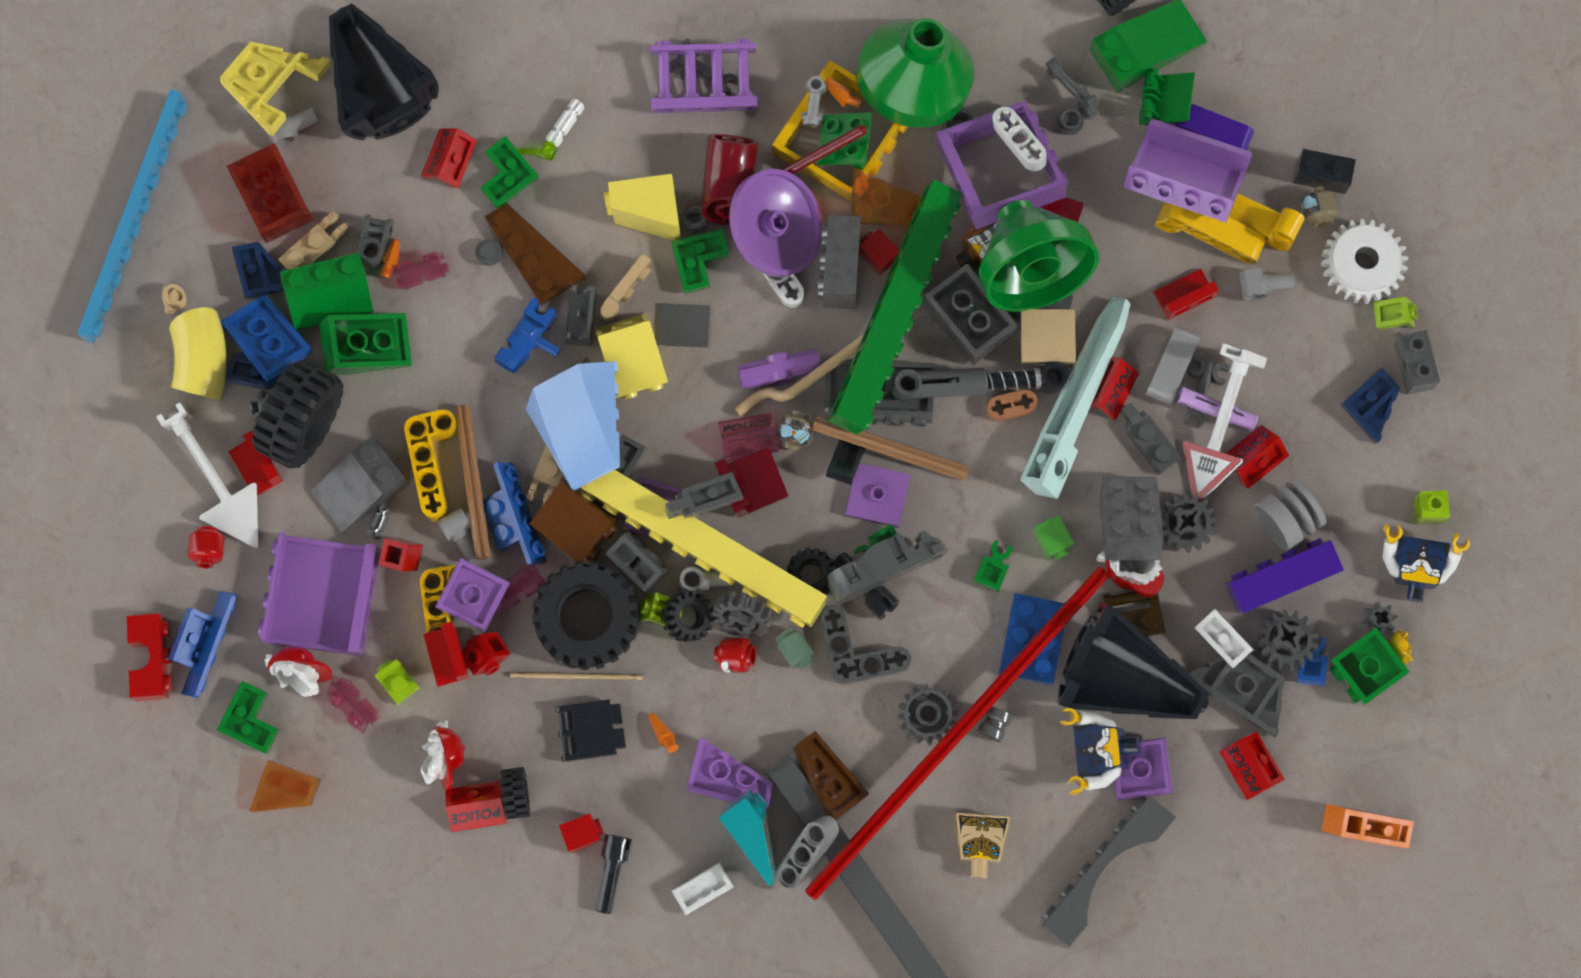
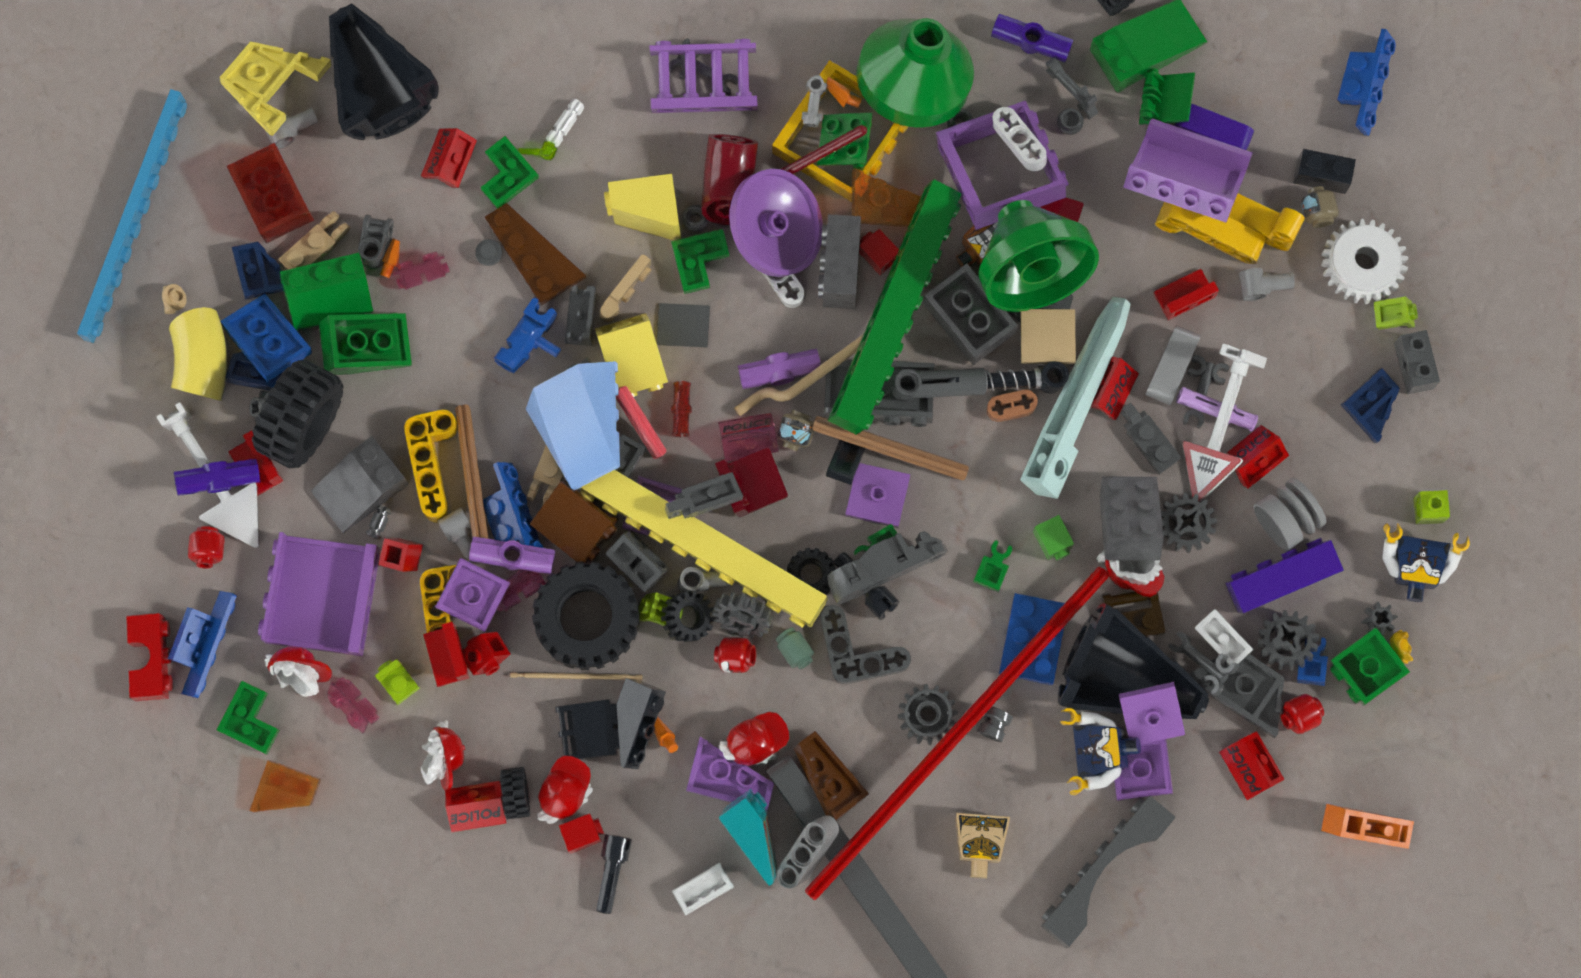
none -> dark purple piece [173,459,260,496]
none -> medium lavender piece [469,536,555,574]
none -> red hair [537,756,593,824]
none -> coral axle [616,386,666,459]
none -> slope [617,678,666,769]
none -> clear red pin [671,381,692,438]
none -> red hair [719,712,789,766]
none -> dark purple piece [991,14,1073,63]
none -> medium lavender plate [1119,682,1185,745]
none -> dark grey bar [1168,632,1239,696]
none -> red head [1281,694,1324,734]
none -> blue bracket [1337,29,1396,136]

